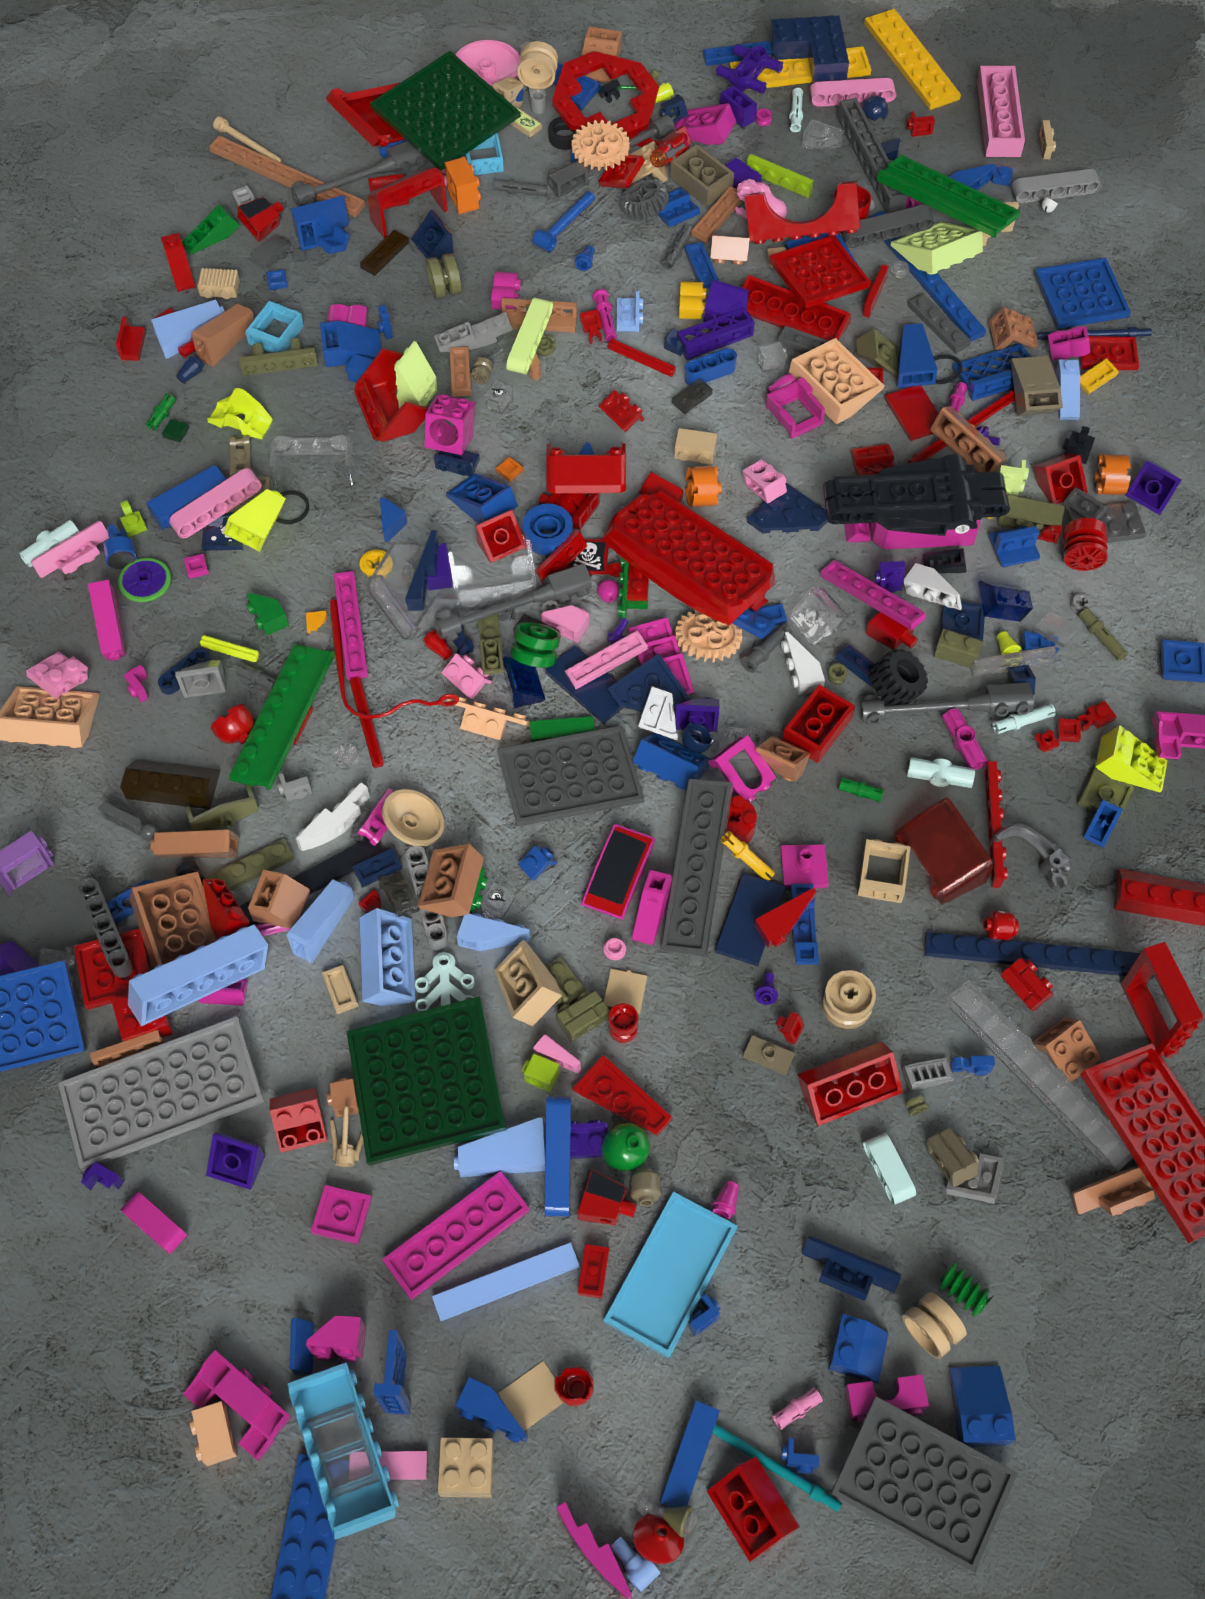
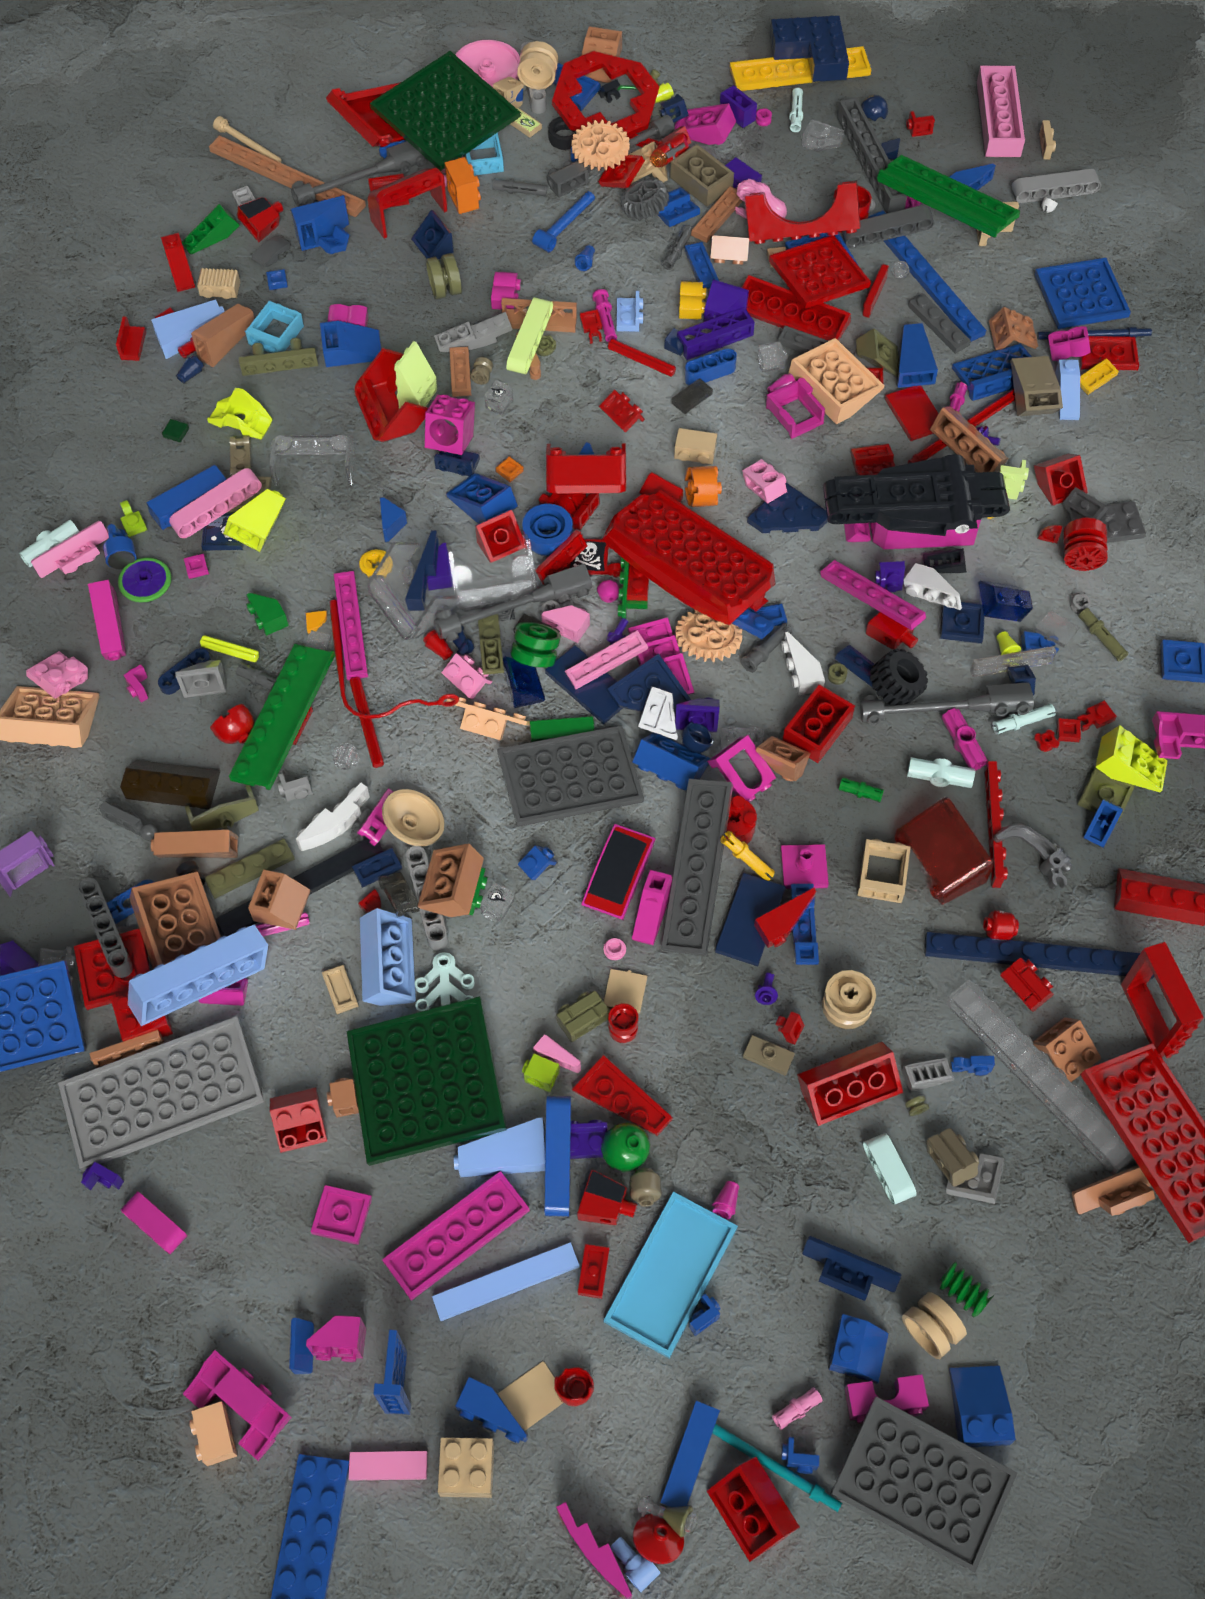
green pin [146,393,176,431] -> none
red slope [203,879,249,939] -> none
dark purple slope [206,1132,265,1190] -> none
black piece [276,491,309,524] -> none
light blue slope [286,880,354,963] -> none
medium azure window [287,1363,399,1540] -> none
tan plant [330,1106,363,1167] -> none
blue brick [345,354,374,383] -> none
dark brown plate [360,230,409,276] -> none
blue plate [377,305,393,340] -> none
light blue slope [457,913,530,951] -> none
tan slope [494,940,562,1026] -> none
olive bracket [546,957,587,1006] -> none
blue tile [703,41,773,66] -> none
dark purple piece [716,44,783,94] -> none
lime plate [747,154,814,198] -> none
clear slope [786,587,849,645] -> none
bright pink beam [810,78,896,106] -> none
yellow plate [864,9,961,110] -> none
yellowish green slope [891,222,983,274] -> none
black piece [934,355,963,384] -> none
olive brick [934,629,983,668] -> none
blue bracket [989,526,1040,567] -> none
blue plate [992,165,1013,186] -> none
olive brick [998,495,1065,532] -> none
black brick [1062,426,1095,464] -> none
orange brick [1093,454,1130,495] -> none
dark purple slope [1125,460,1182,515] -> none

